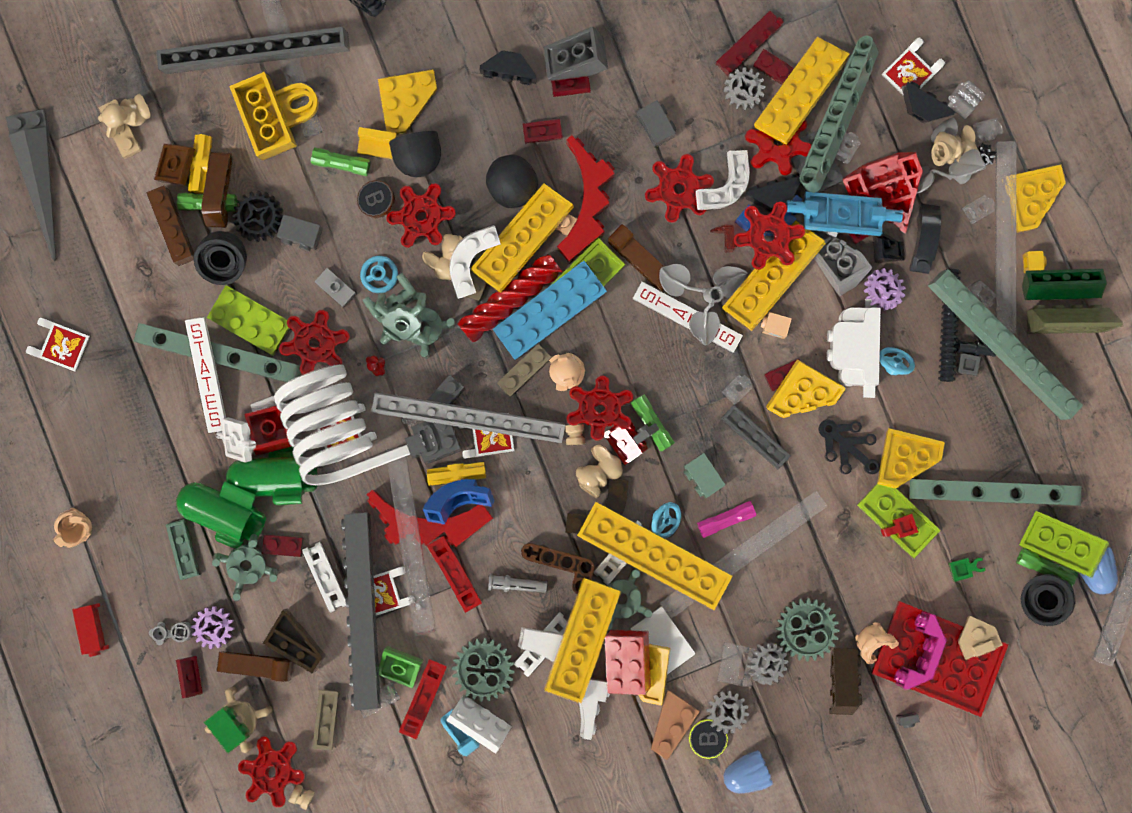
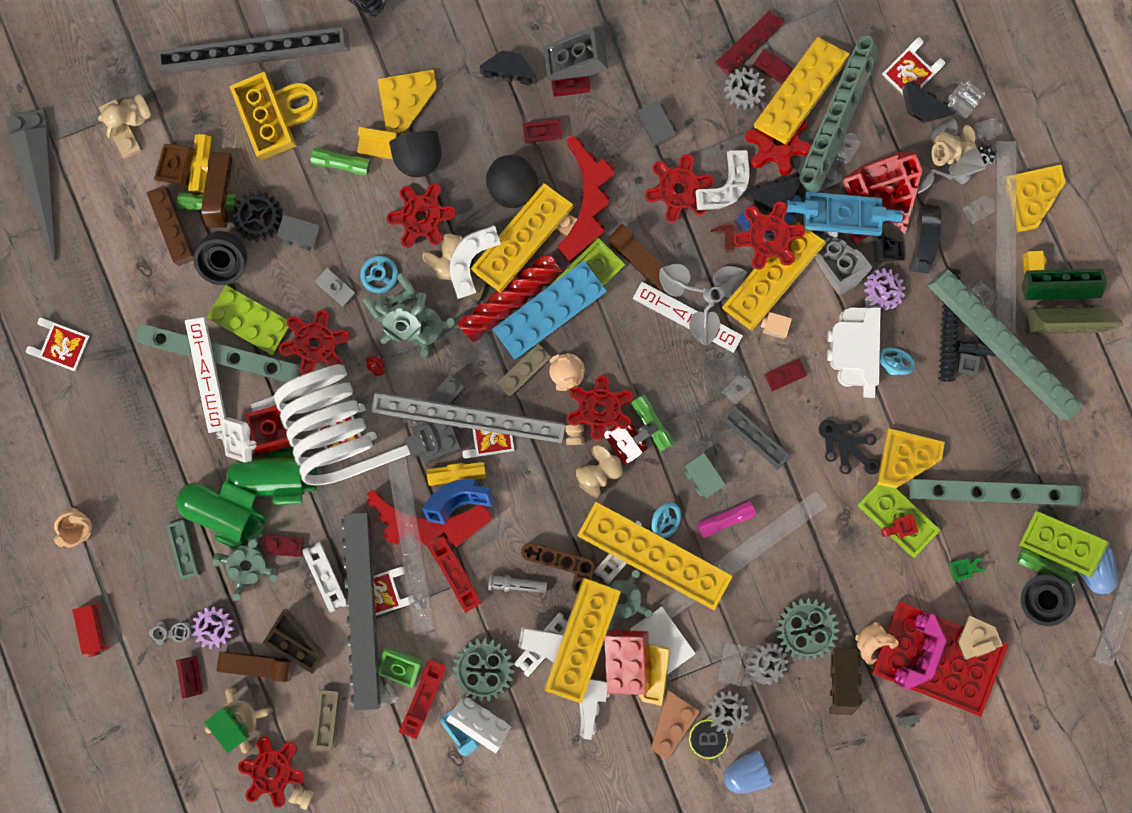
black tile [357,180,395,219] -> none
dark brown plate [565,479,628,534] -> none
yellow plate [766,359,846,418] -> none

